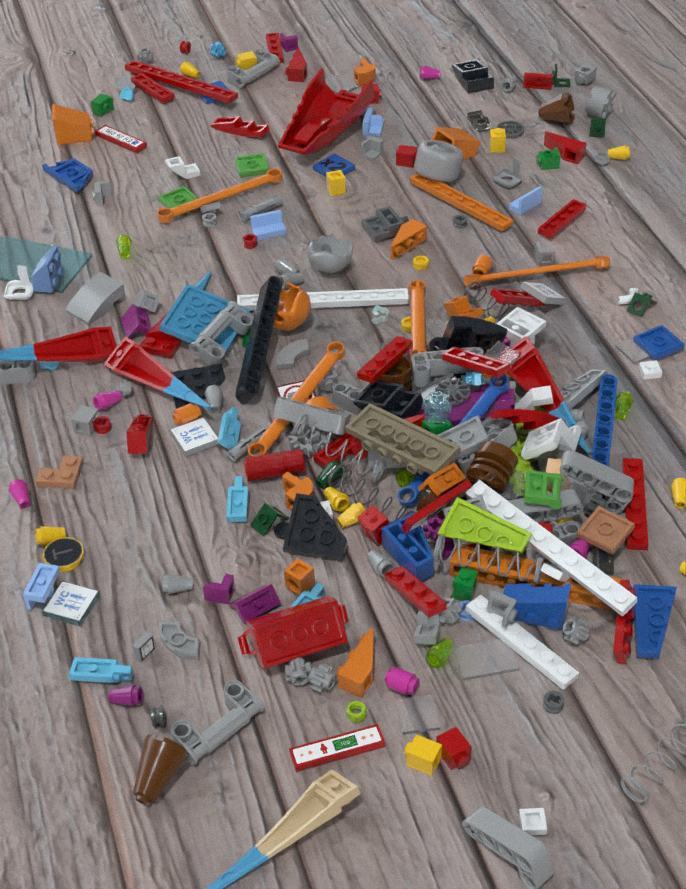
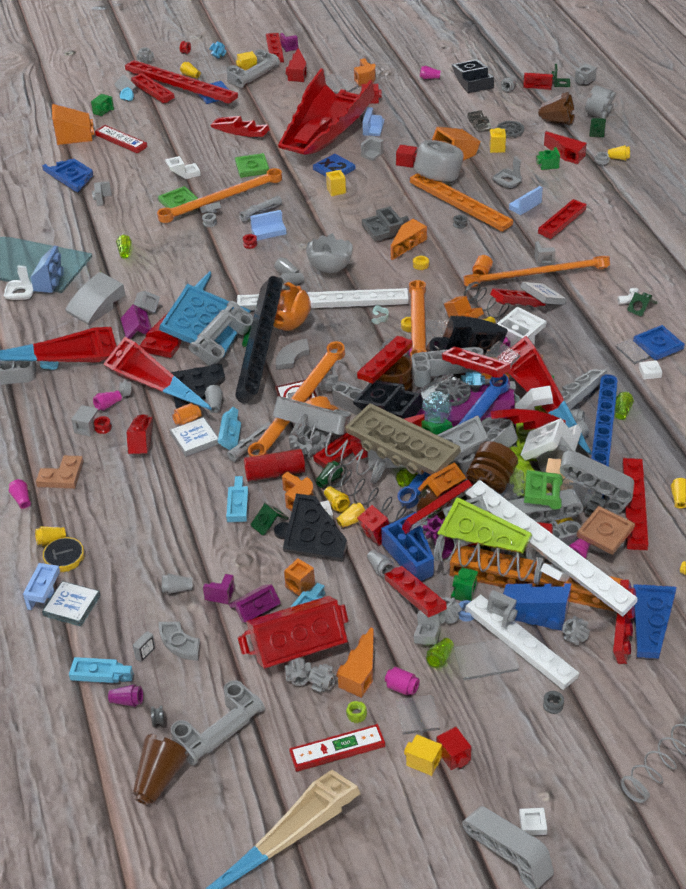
clear smoke slope [591,544,614,575] -> none

